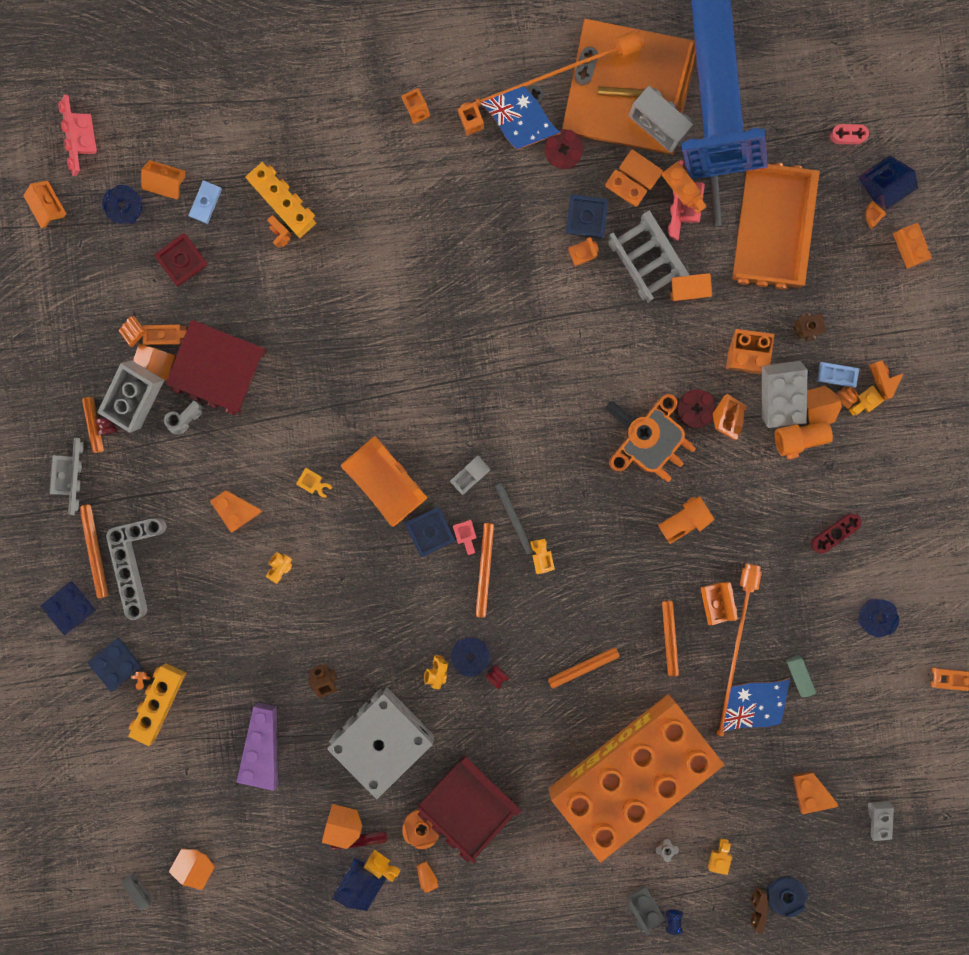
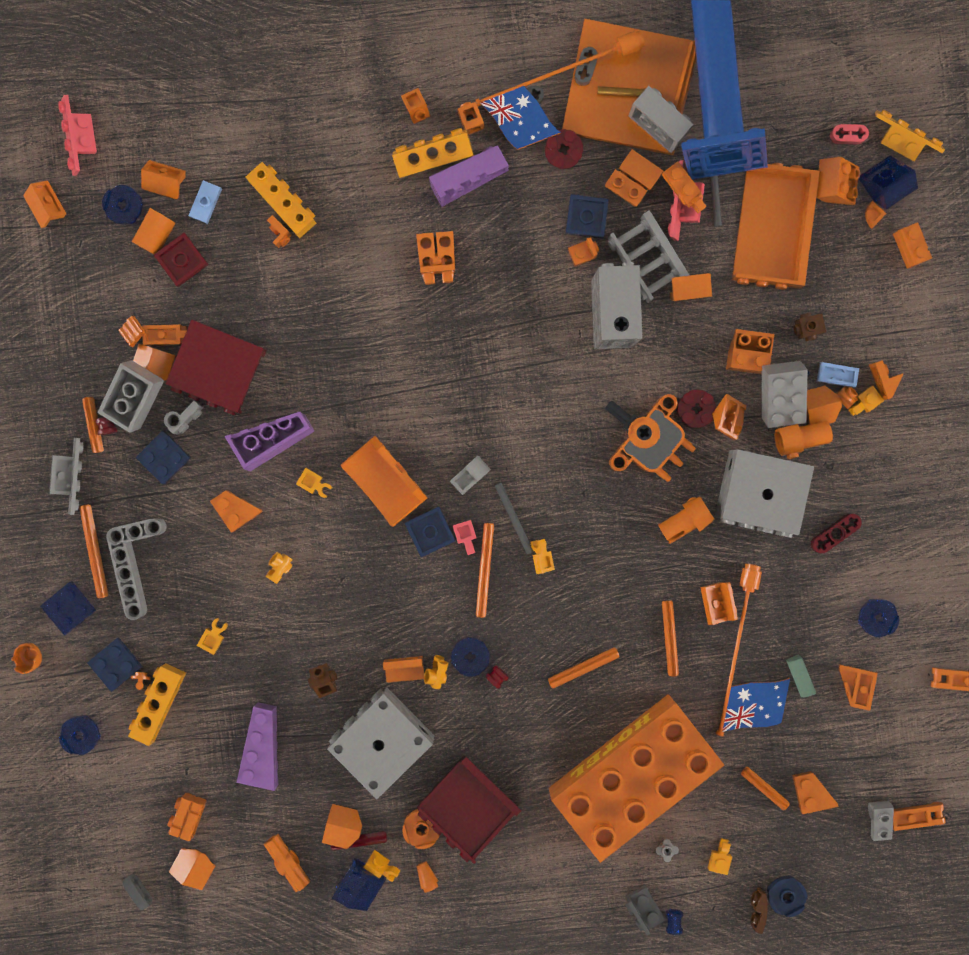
none -> orange hair [11,642,42,674]
none -> clear blue plate [59,715,101,755]
none -> orange brick [132,208,176,254]
none -> dark blue plate [136,431,191,485]
none -> orange brick [168,793,207,841]
none -> light orange plate [197,618,228,655]
none -> medium lavender wedge [225,412,315,471]
none -> orange piece [264,834,310,892]
none -> orange panel [383,656,424,683]
none -> light orange brick [392,128,473,178]
none -> orange hips [416,231,455,285]
none -> medium lavender wedge [429,145,509,207]
none -> light grey gear [591,262,642,349]
none -> light grey gear [715,449,814,538]
none -> orange axle [741,767,790,810]
none -> orange slope [816,157,860,205]
none -> orange wing [838,664,878,711]
none -> light orange bracket [875,110,945,161]
none -> orange plate [893,802,946,831]

